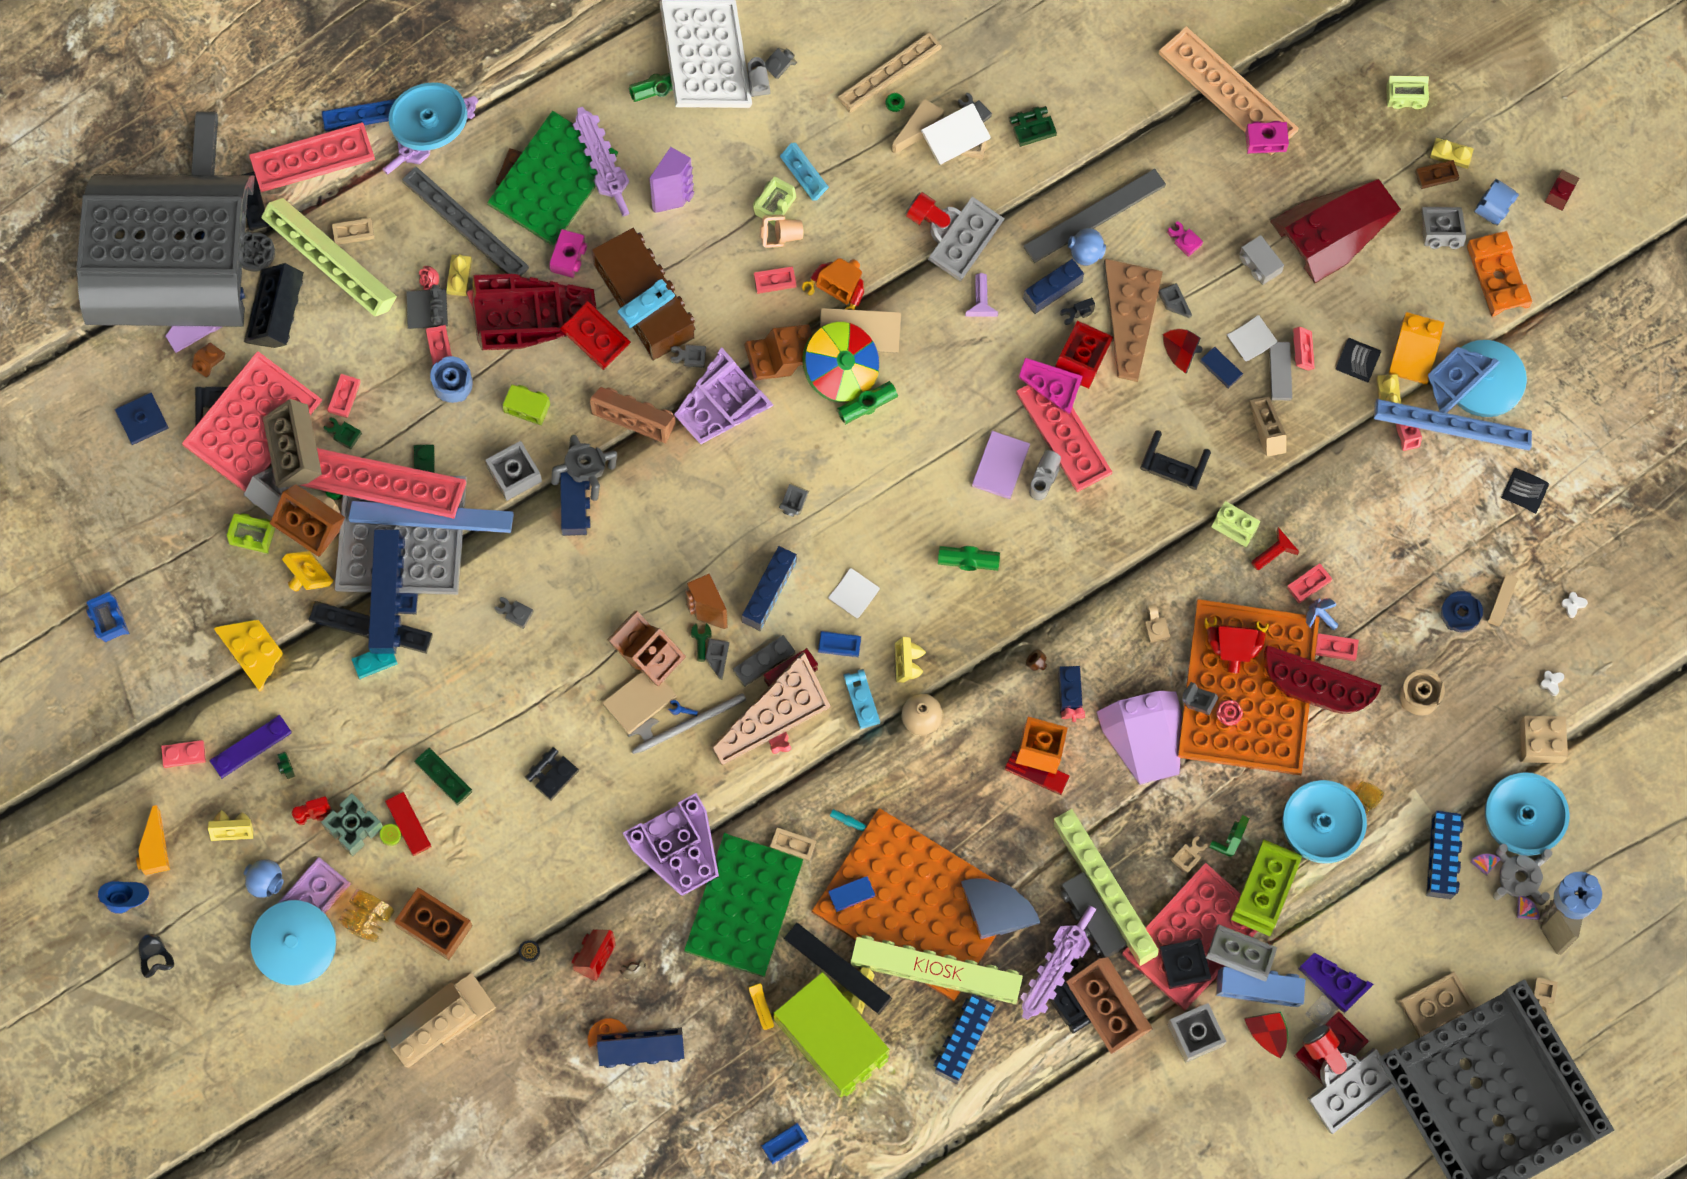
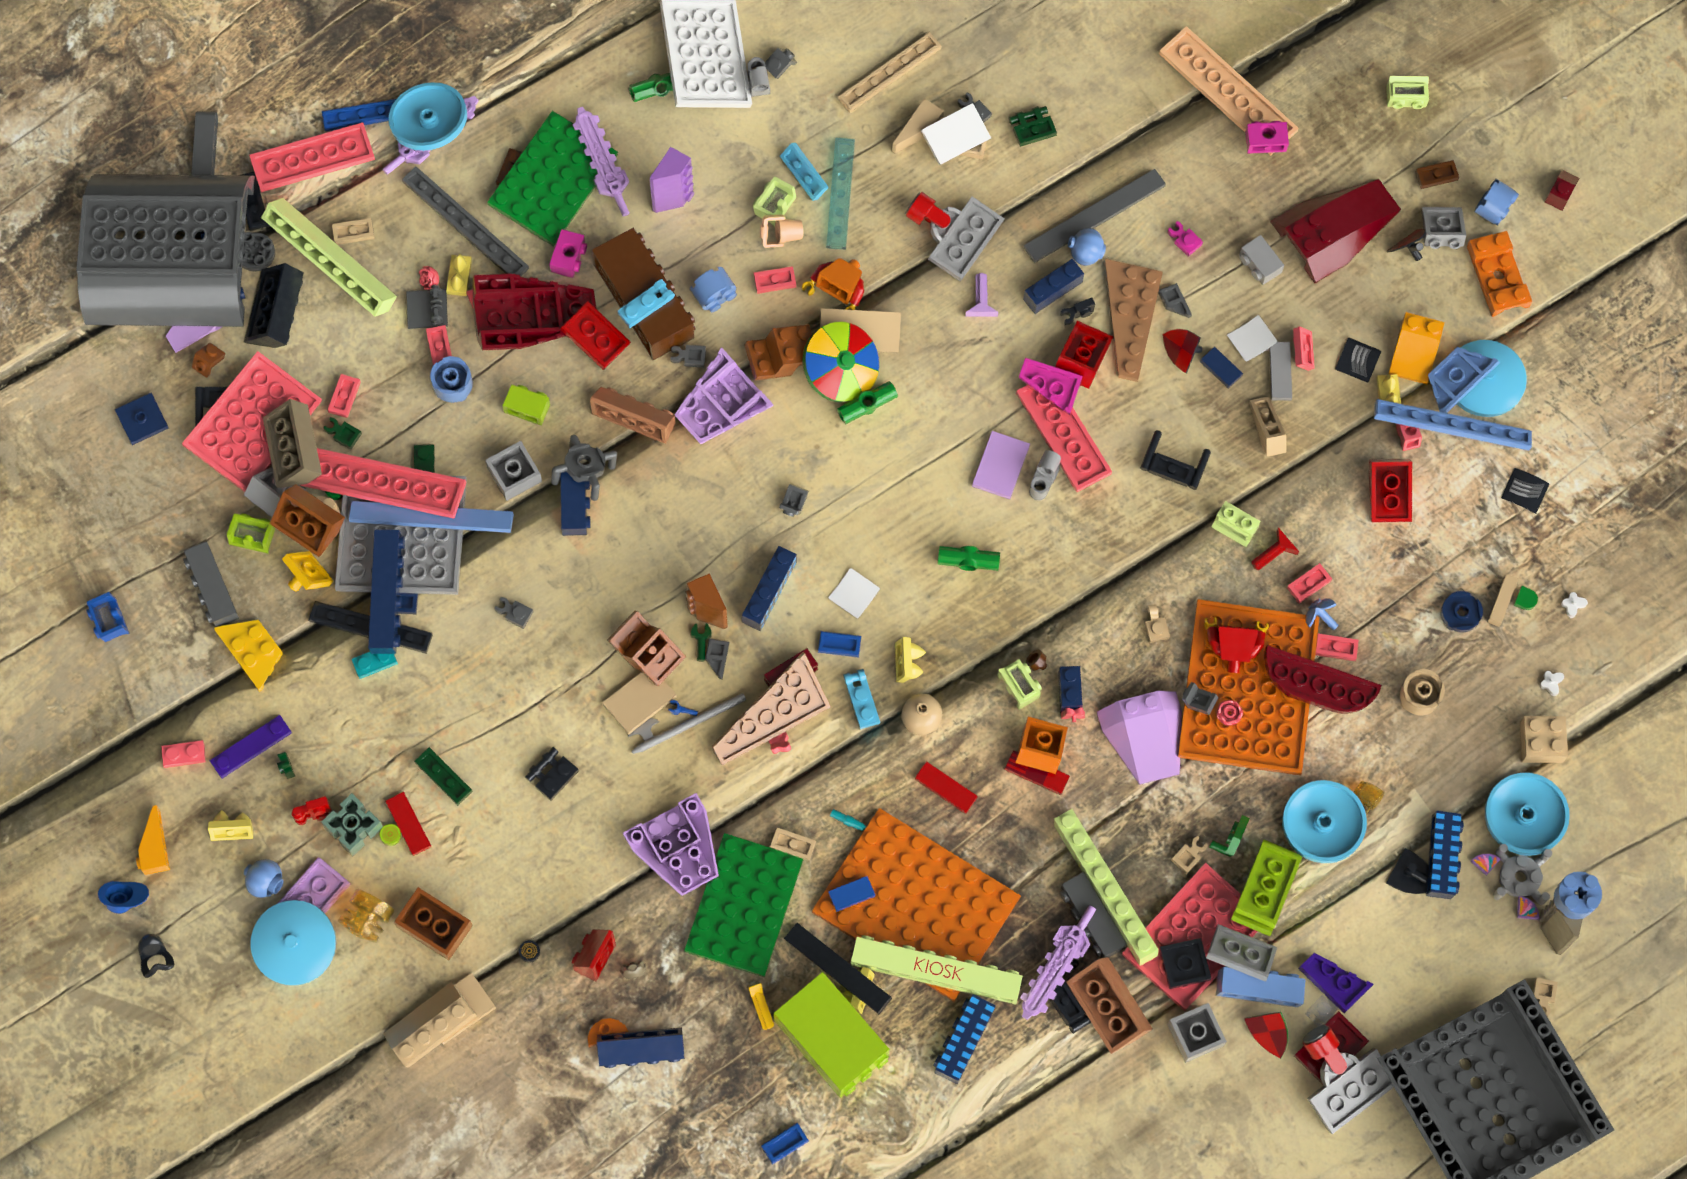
dark grey plate [733,635,795,687] -> none
green plate [885,93,905,112] -> none
sand blue brick [961,879,1041,940] -> none
tan tile [1399,971,1475,1038] -> none
light yellow tile [1430,138,1474,169] -> none
none -> dark grey brick [183,541,239,627]
none -> medium blue brick [690,267,737,313]
none -> clear light blue tile [826,138,855,250]
none -> red tile [915,761,978,814]
none -> yellowish green window [997,659,1042,710]
none -> red slope [1369,459,1412,523]
none -> black shield [1386,848,1429,894]
none -> shield [1387,229,1426,261]
none -> green tile [1514,586,1538,610]

